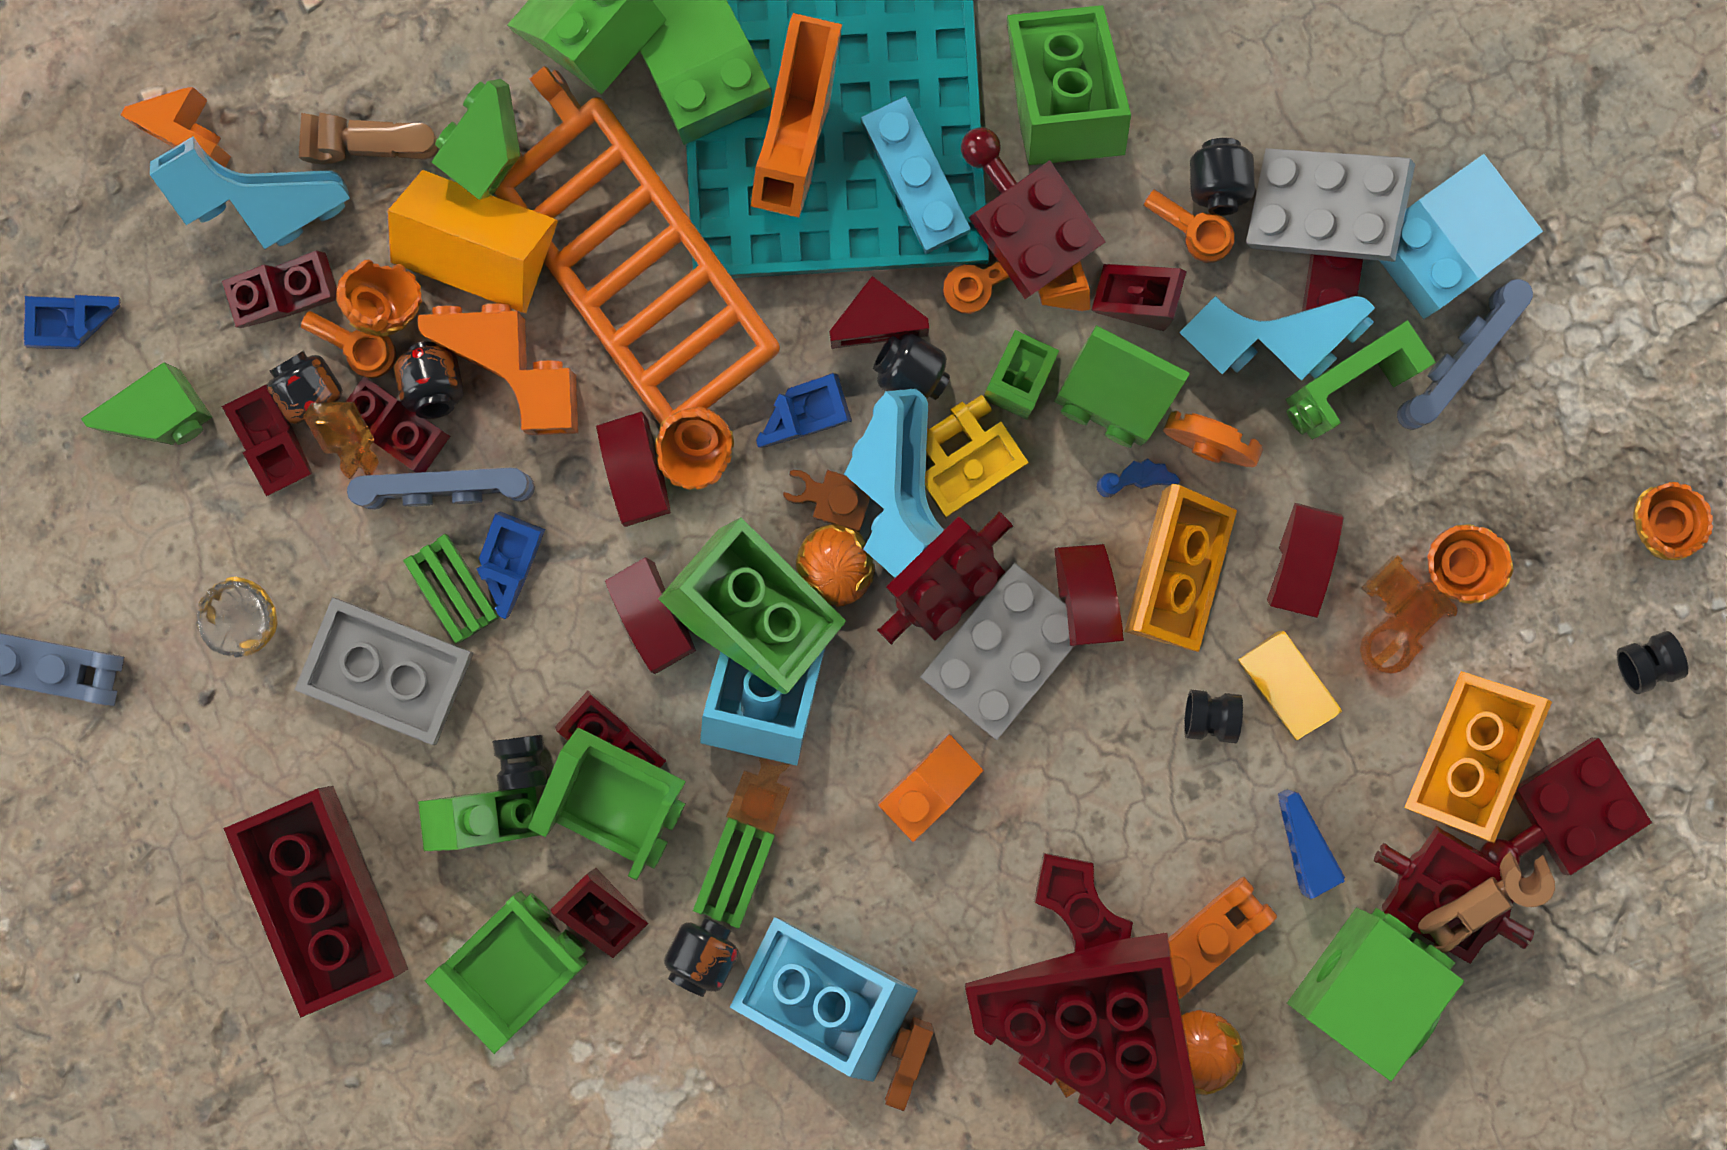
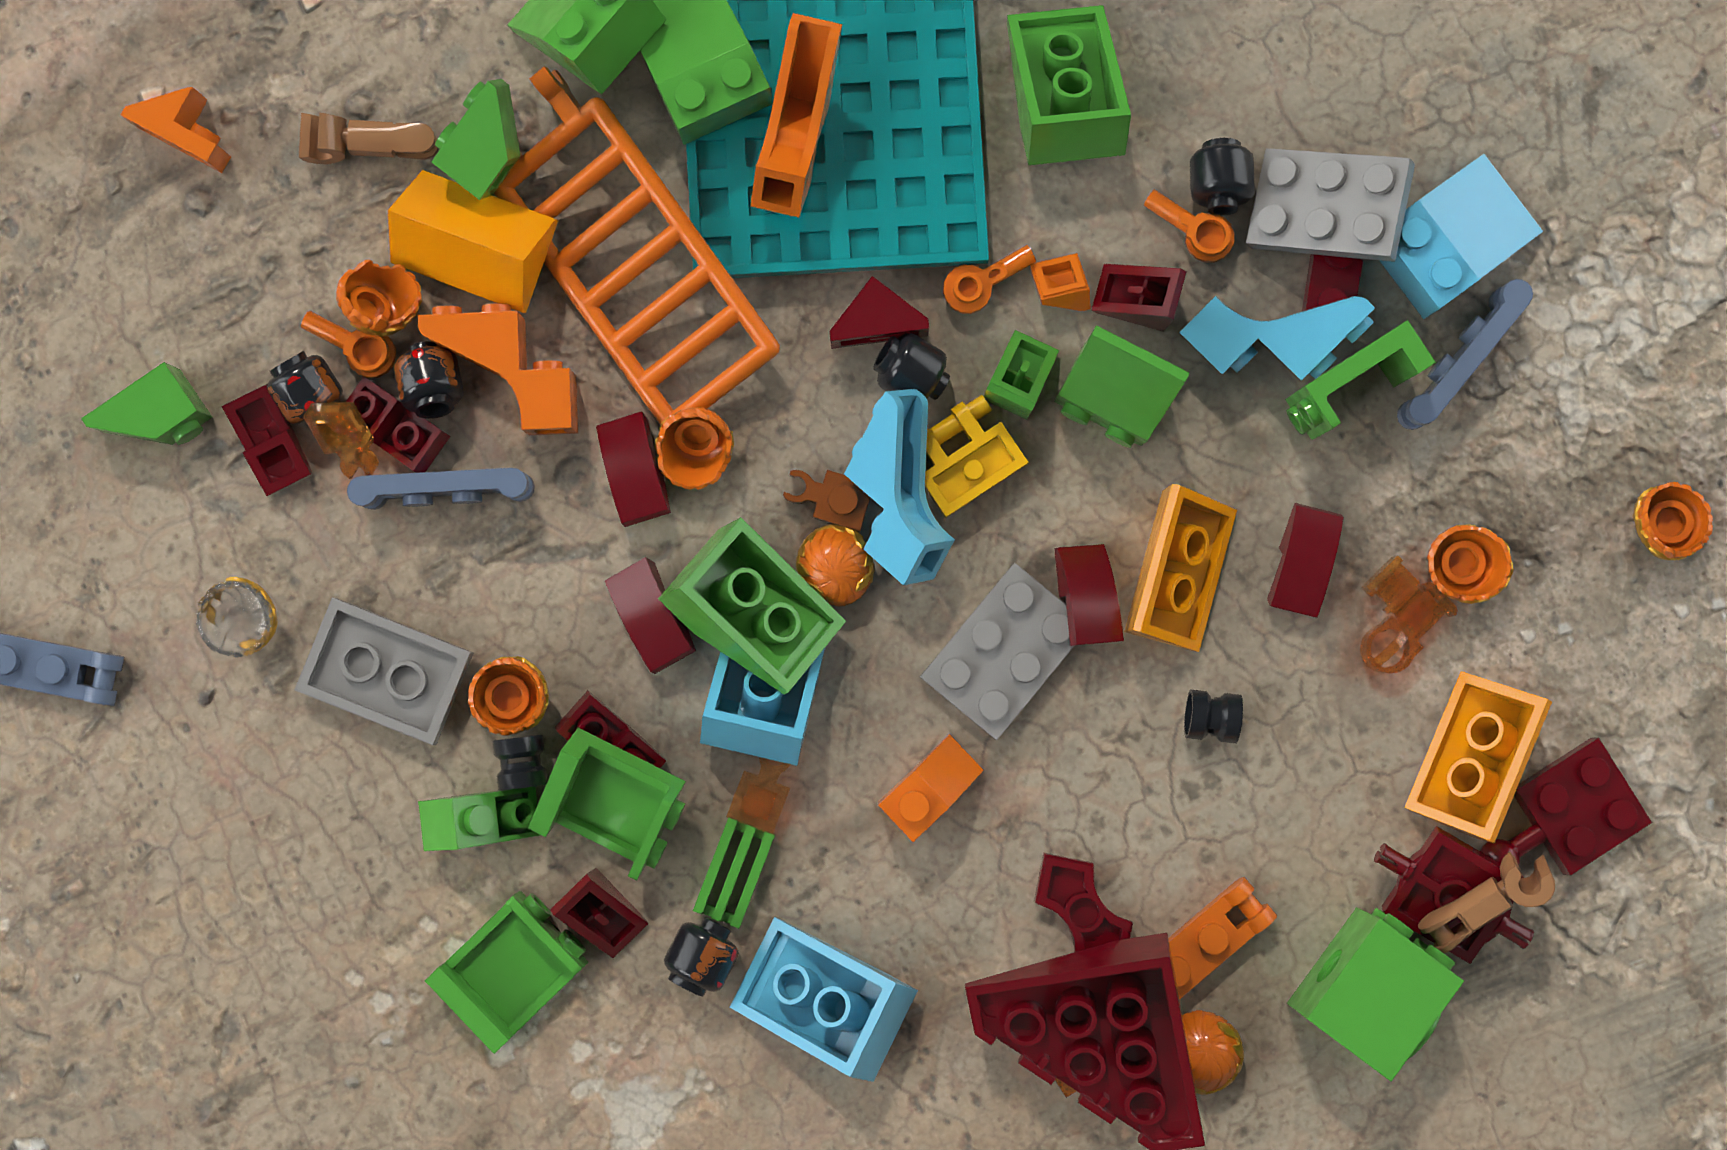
blue slope [24,295,121,349] -> none
medium azure arch [150,136,350,249] -> none
dark red slope [222,250,337,328] -> none
dark red brick [223,786,408,1018] -> none
bright green tile [403,534,500,644] -> none
blue slope [476,511,545,619] -> none
blue slope [756,373,852,448] -> none
medium azure plate [861,96,971,254] -> none
dark red plate [877,511,1014,645] -> none
dark orange plate [885,1017,933,1111] -> none
dark red plate [961,127,1106,299] -> none
blue piece [1096,458,1180,497] -> none
orange plate [1163,411,1263,467] -> none
yellow slope [1238,631,1342,740] -> none
blue slope [1278,789,1345,899] -> none
black wheel [1617,631,1689,694] -> none
none -> orange hair [468,656,549,736]

